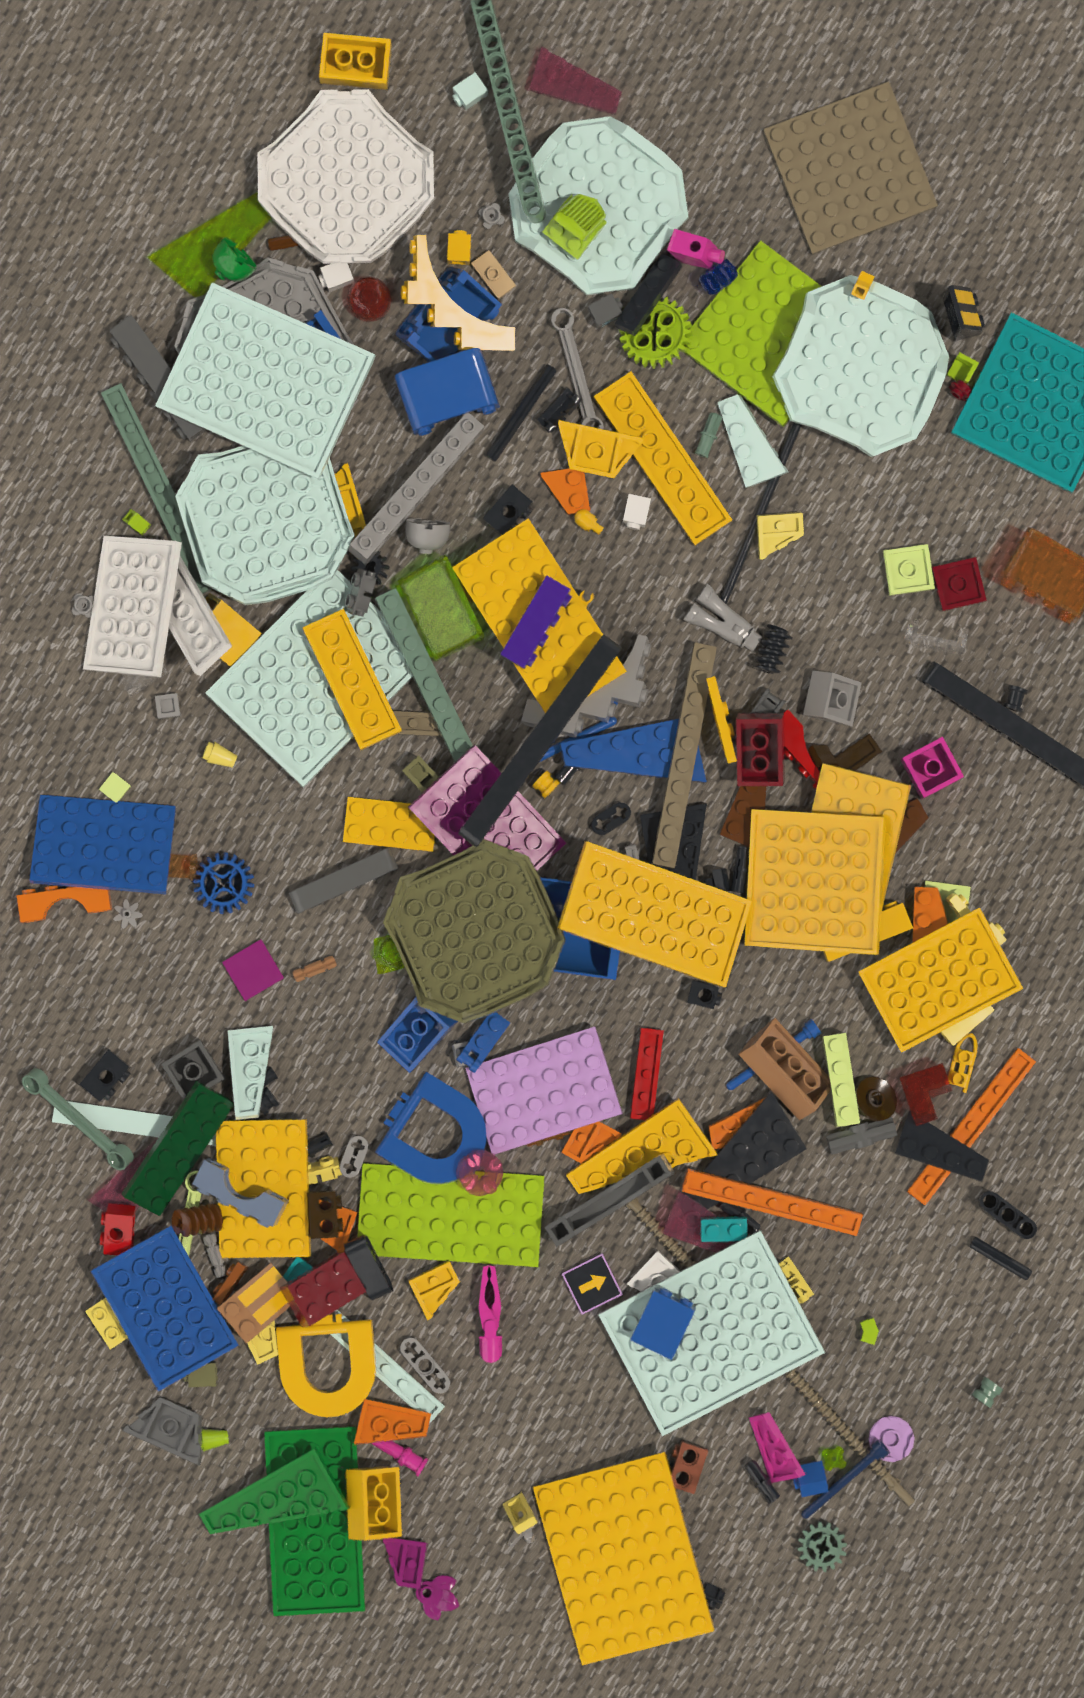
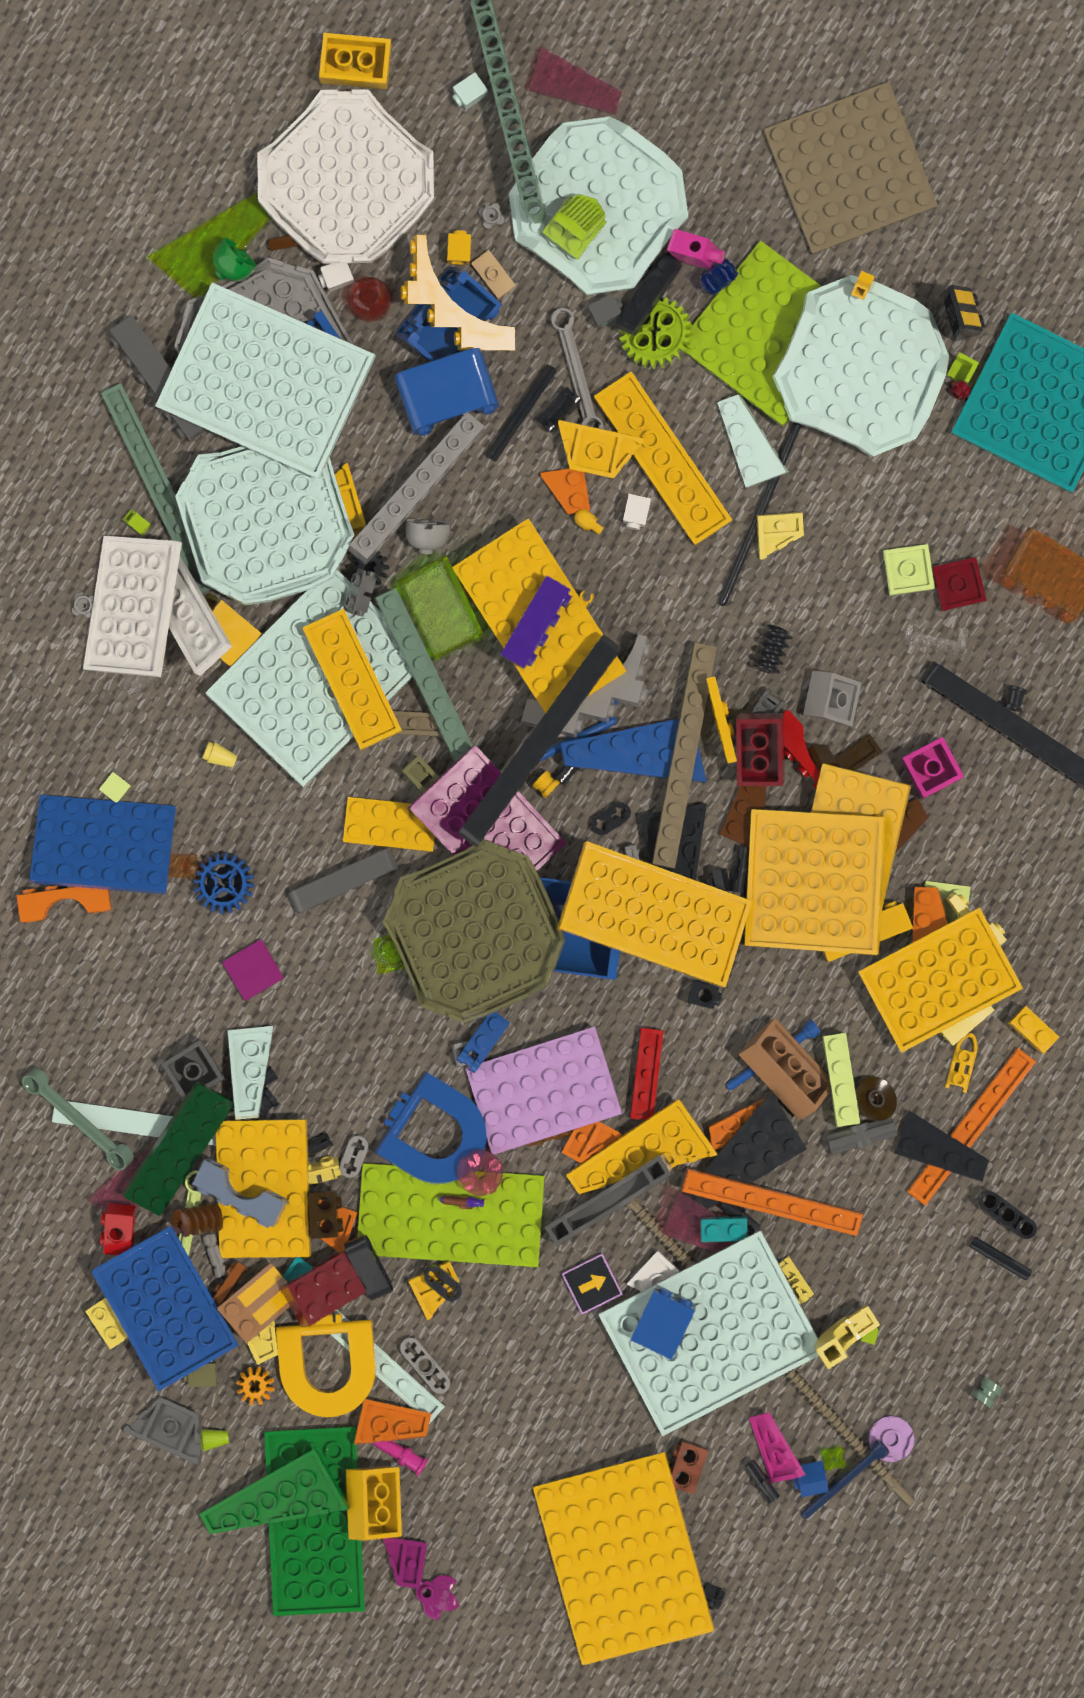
black brick [79,1049,131,1102] -> none
light grey plant [113,899,143,929] -> none
light grey plate [155,693,181,719] -> none
medium nougat axle [293,956,337,982] -> none
blue slope [377,997,458,1073] -> none
dark pink arm [479,1265,502,1363] -> none
black brick [483,484,533,536] -> none
light yellow piece [502,1493,538,1547] -> none
light grey piece [683,584,762,651] -> none
sand green axle [695,413,722,458] -> none
sand green gear [797,1521,847,1572] -> none
clear red brick [900,1063,953,1126] -> none
none -> light orange gear [236,1366,275,1405]
none -> black beam [424,1264,462,1301]
none -> piece [439,1195,484,1209]
none -> light yellow arch [814,1305,880,1369]
none -> yellow brick [1008,1006,1059,1054]

